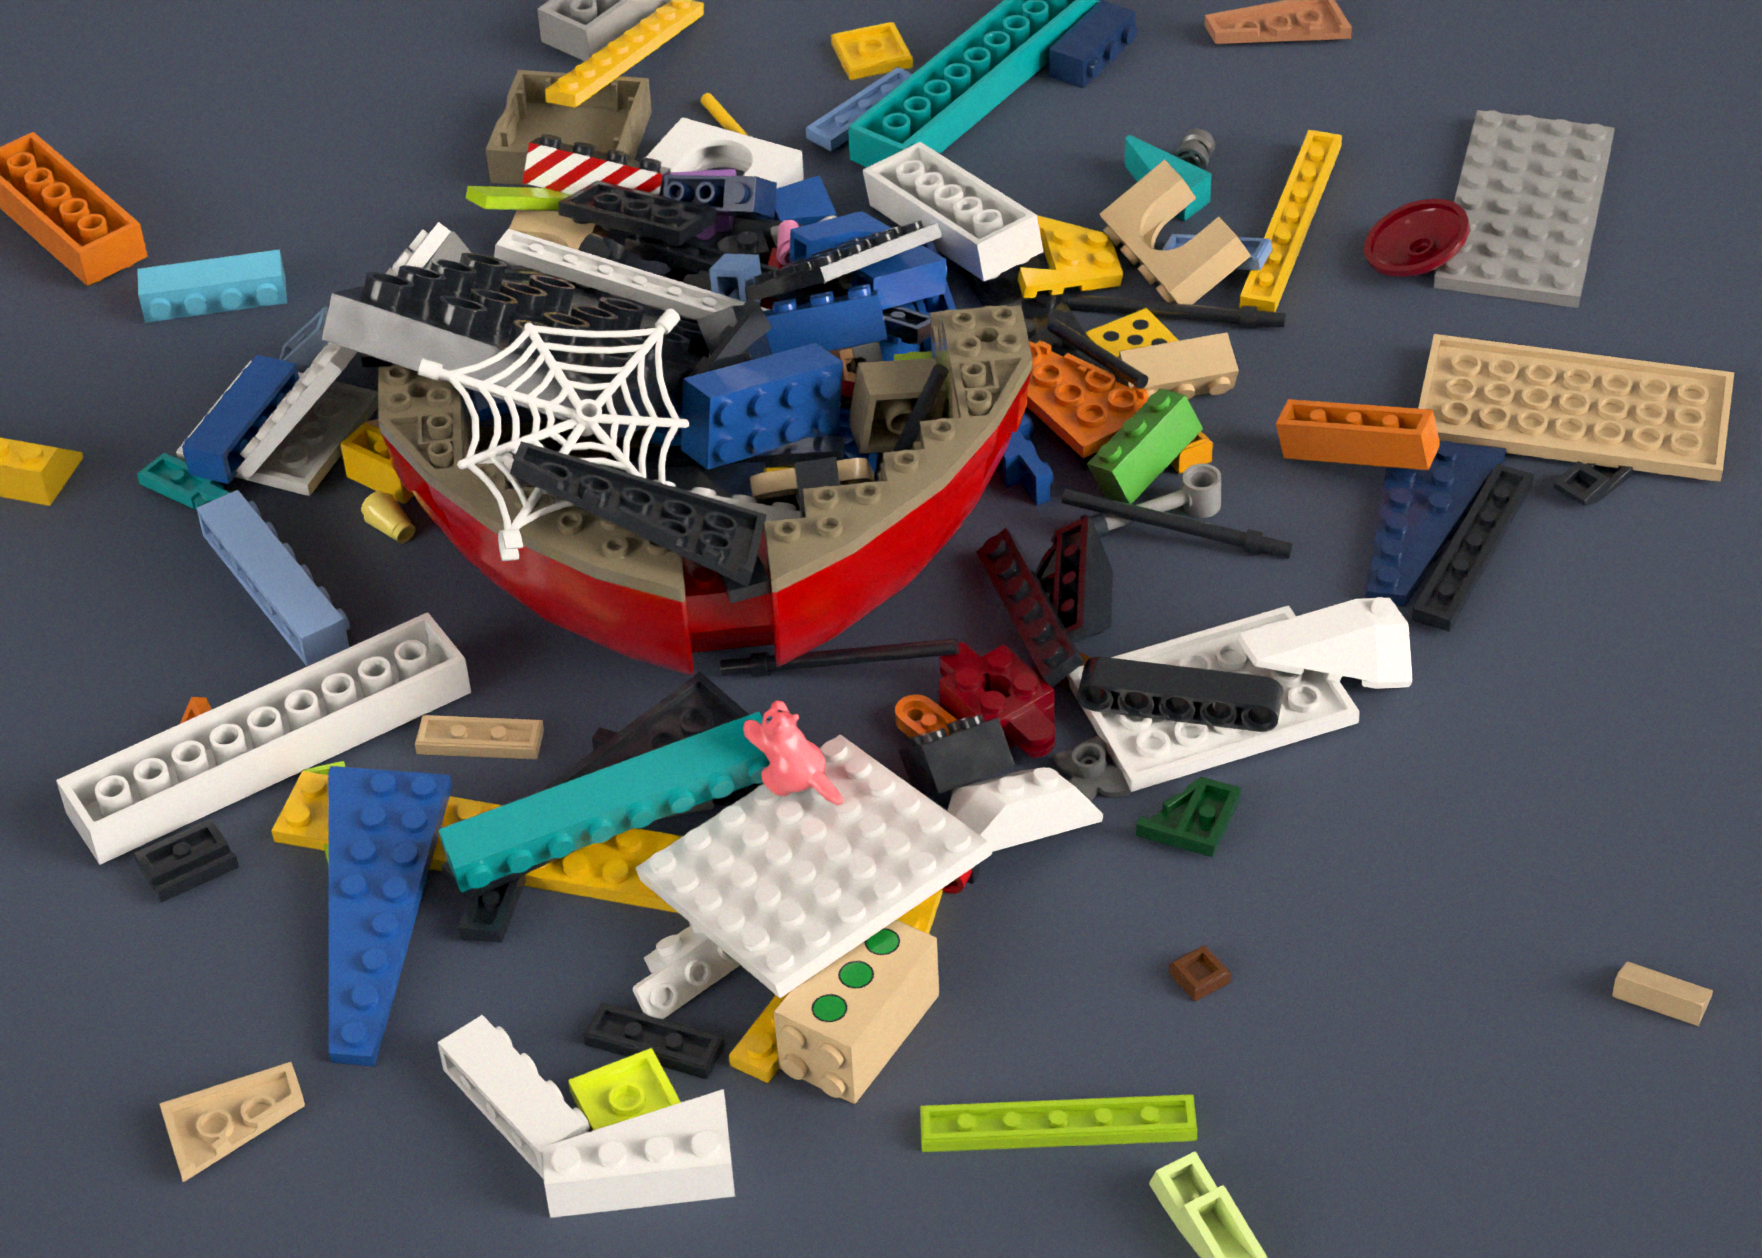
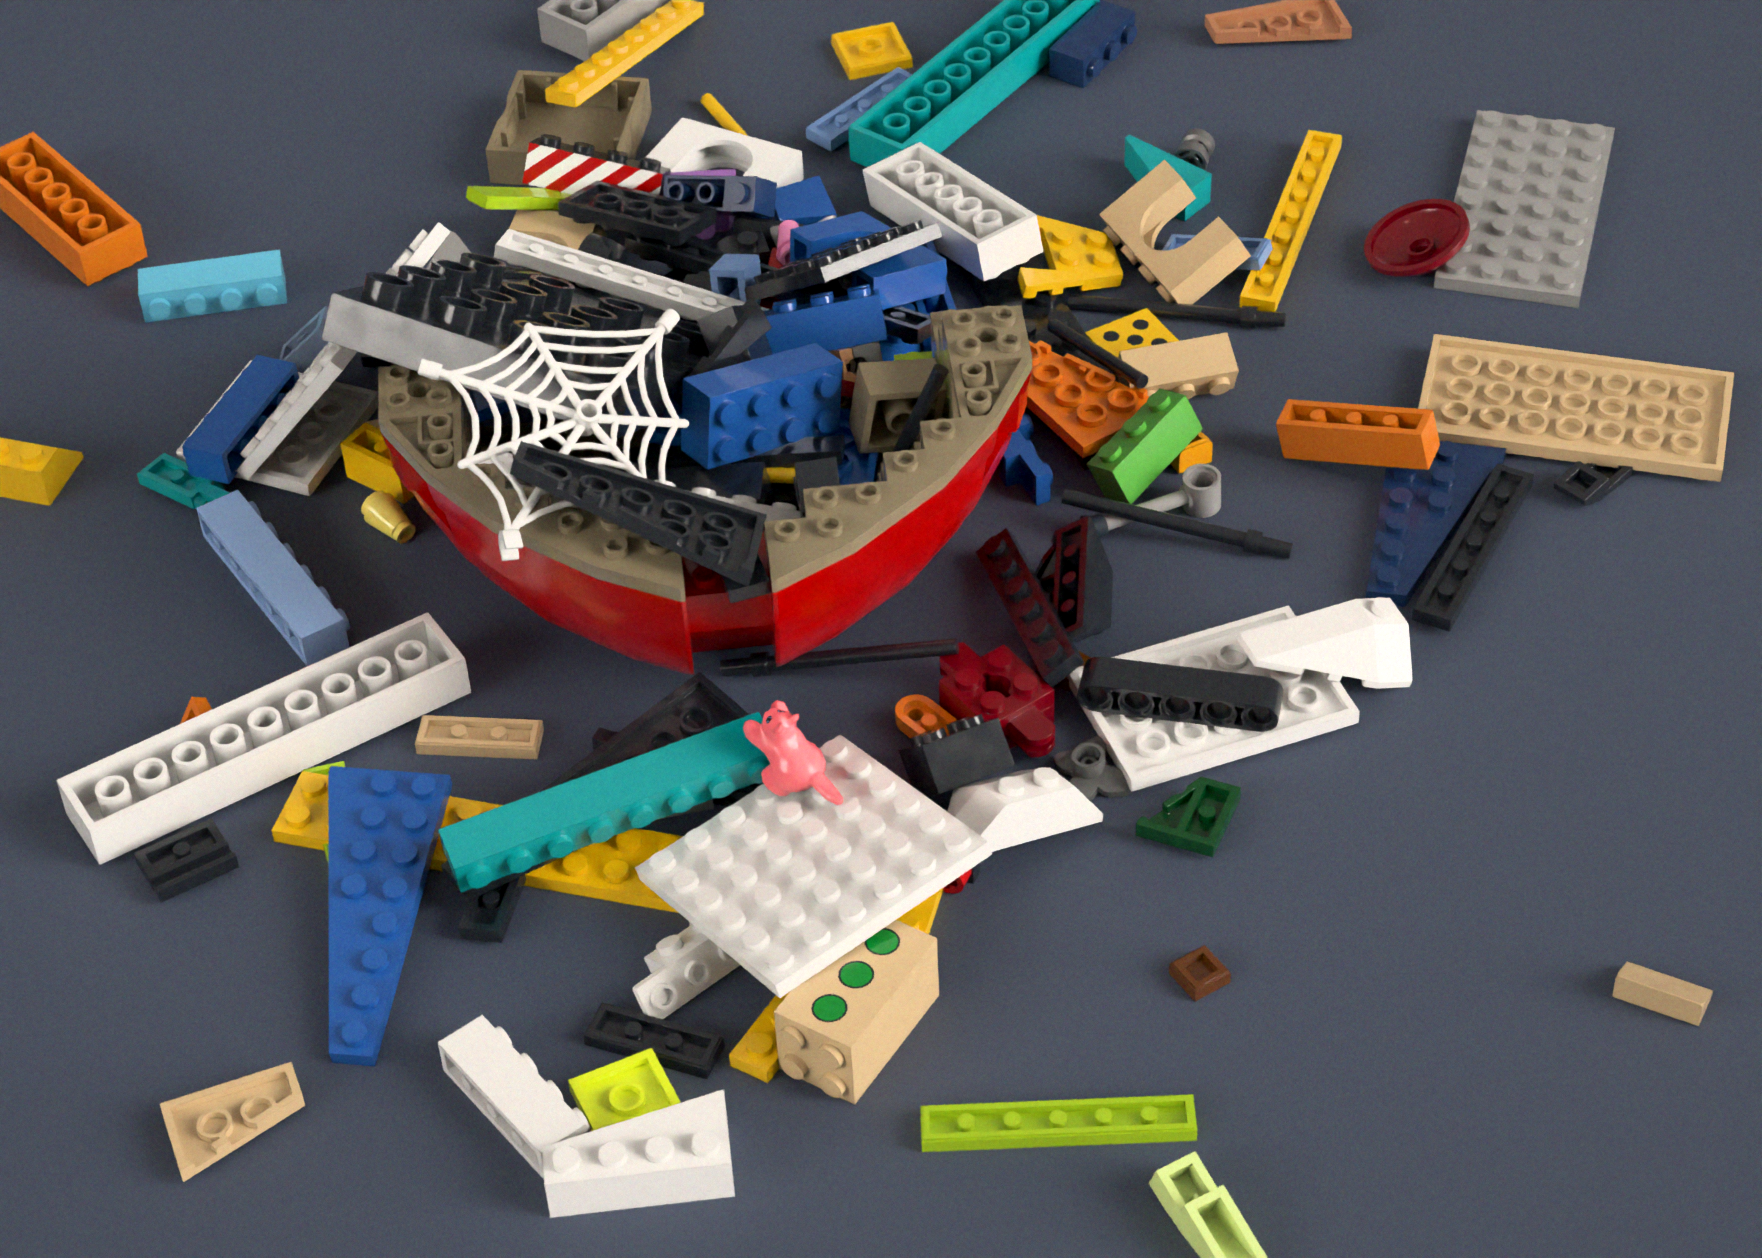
tan beam [750,458,875,499] -> none

